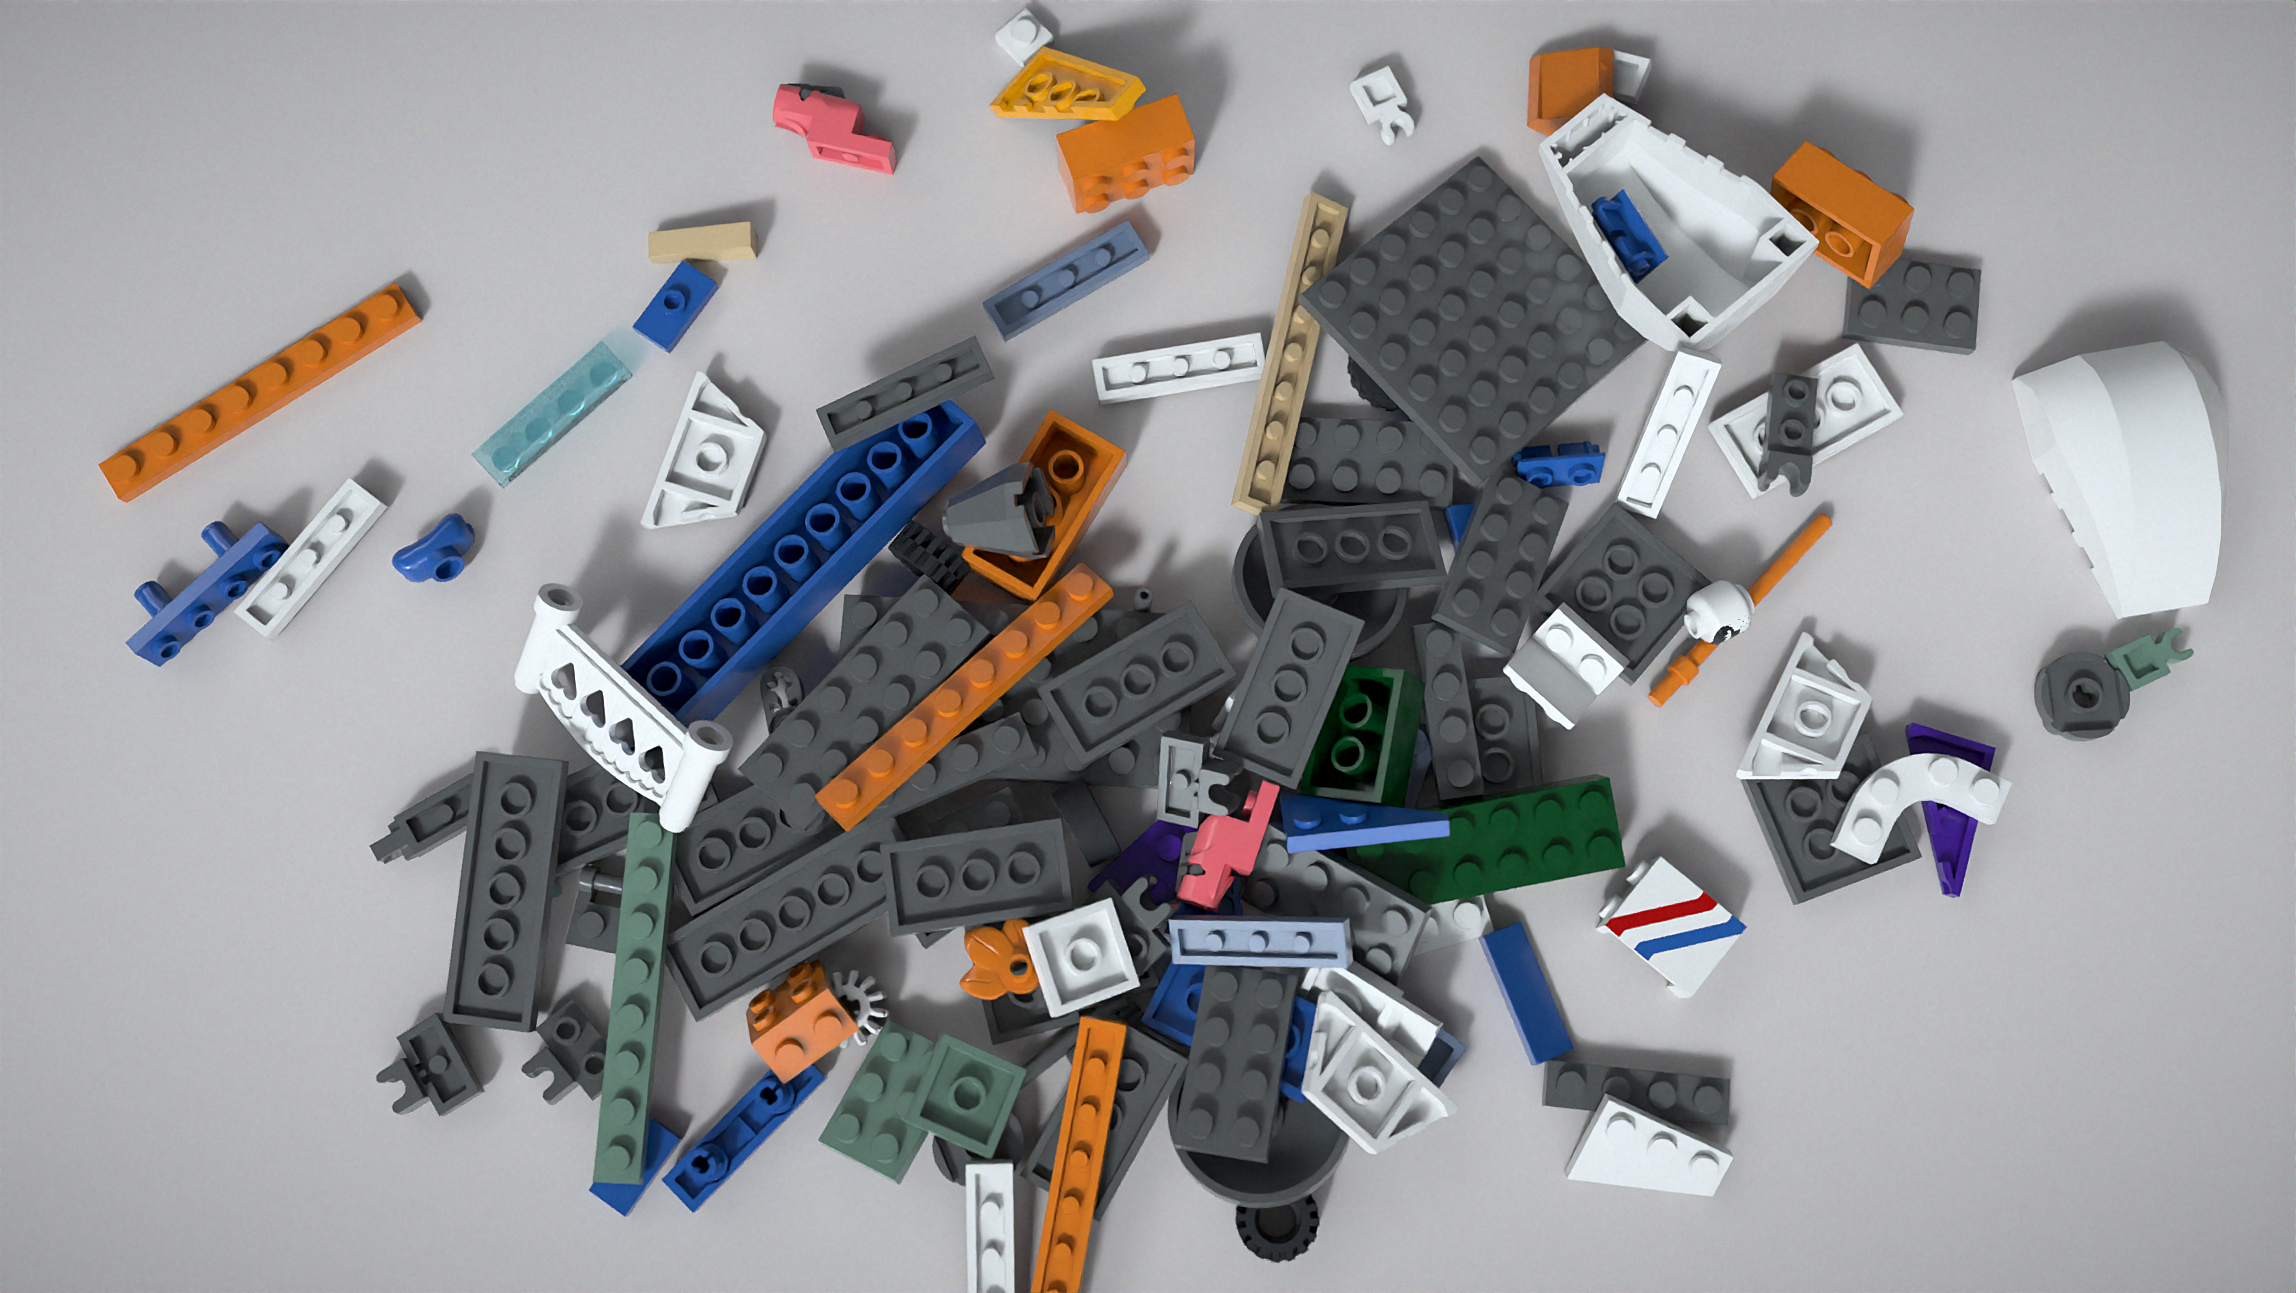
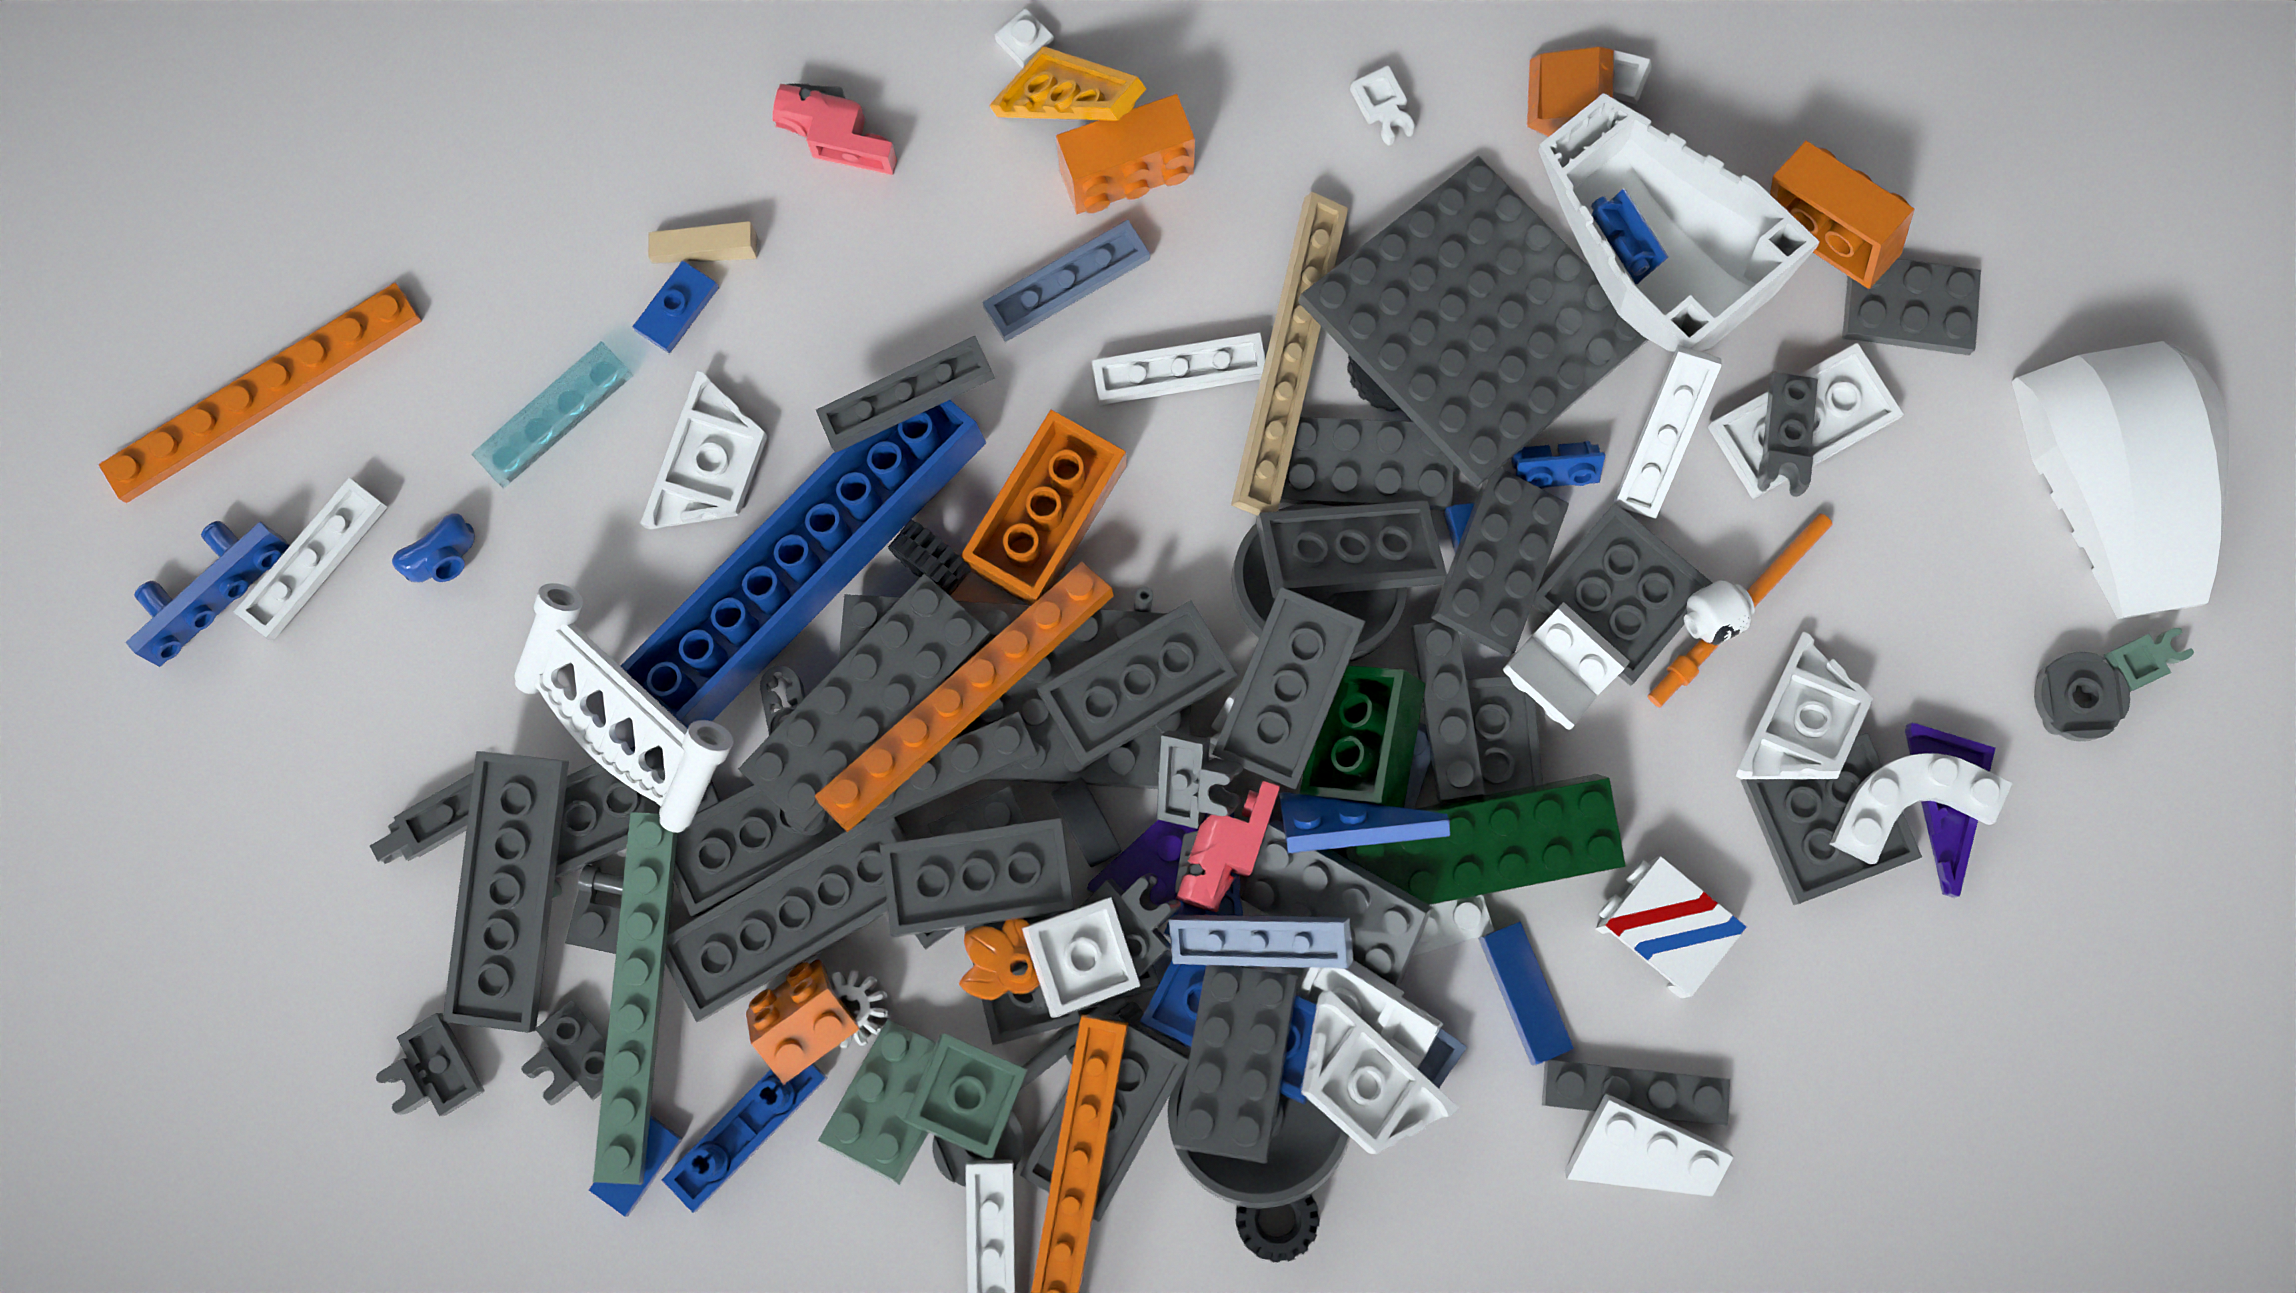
dark grey cone [942,462,1056,560] -> none

